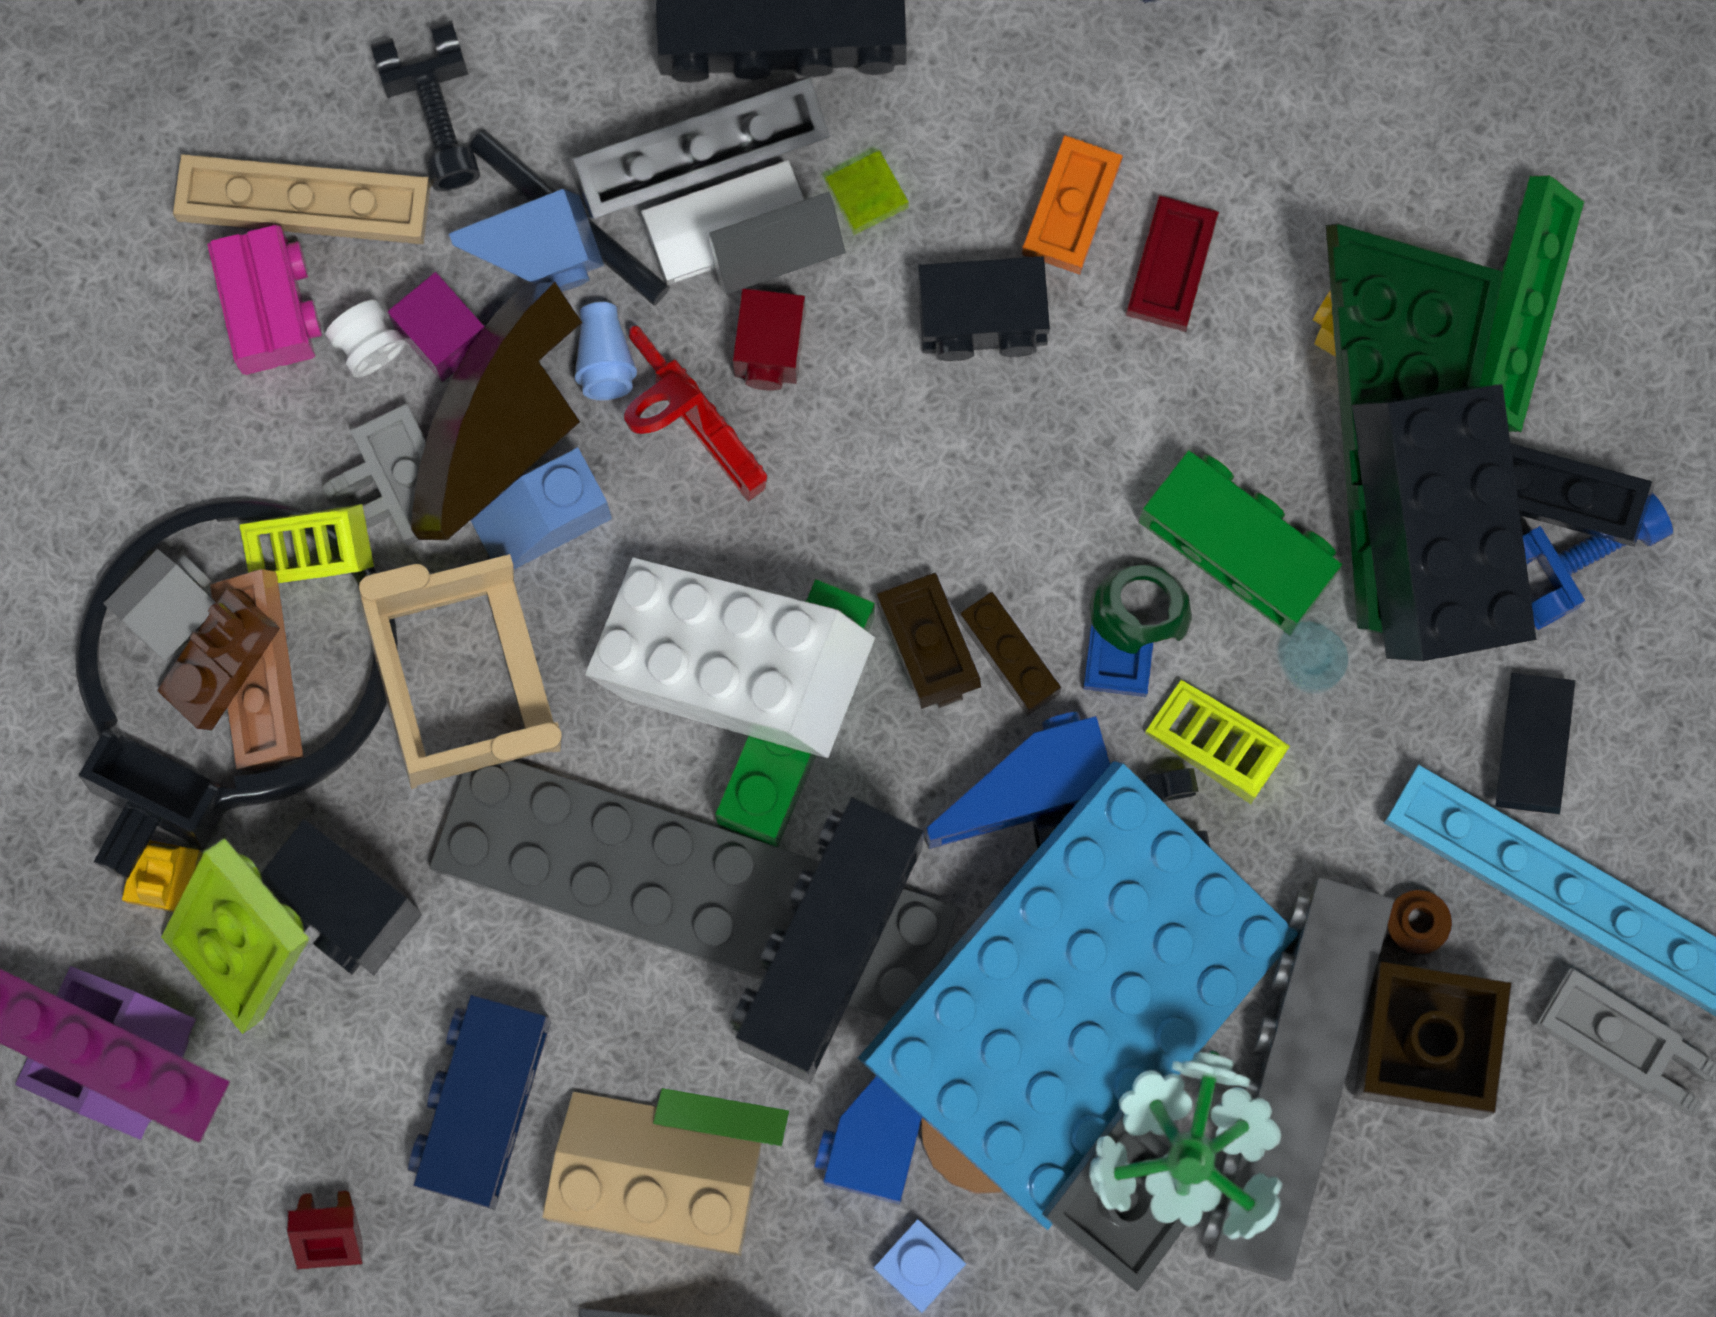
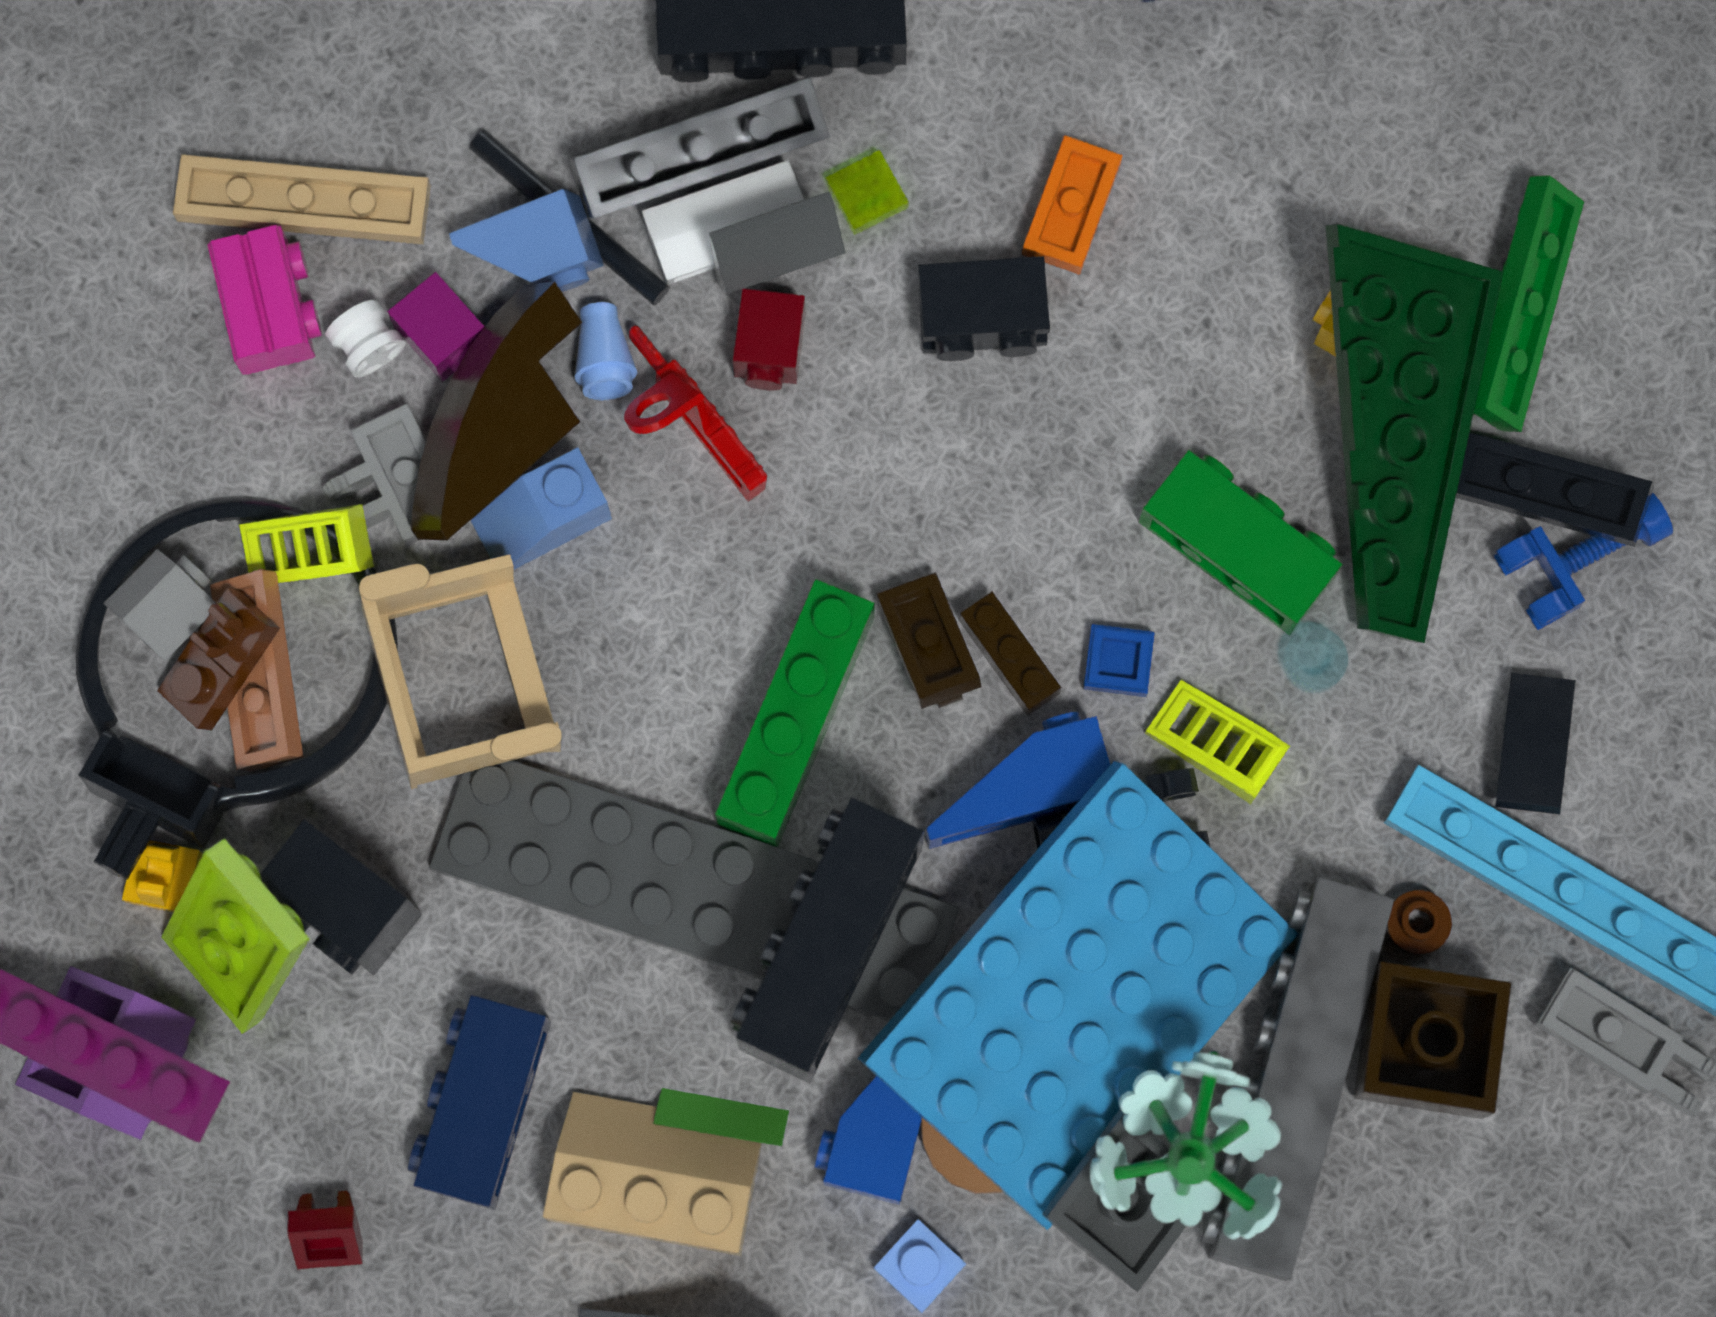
black bar [370,20,480,192] -> none
white brick [585,558,875,758] -> none
dark green piece [1089,563,1192,654] -> none
dark red tile [1126,195,1219,332] -> none
black brick [1352,384,1537,662] -> none

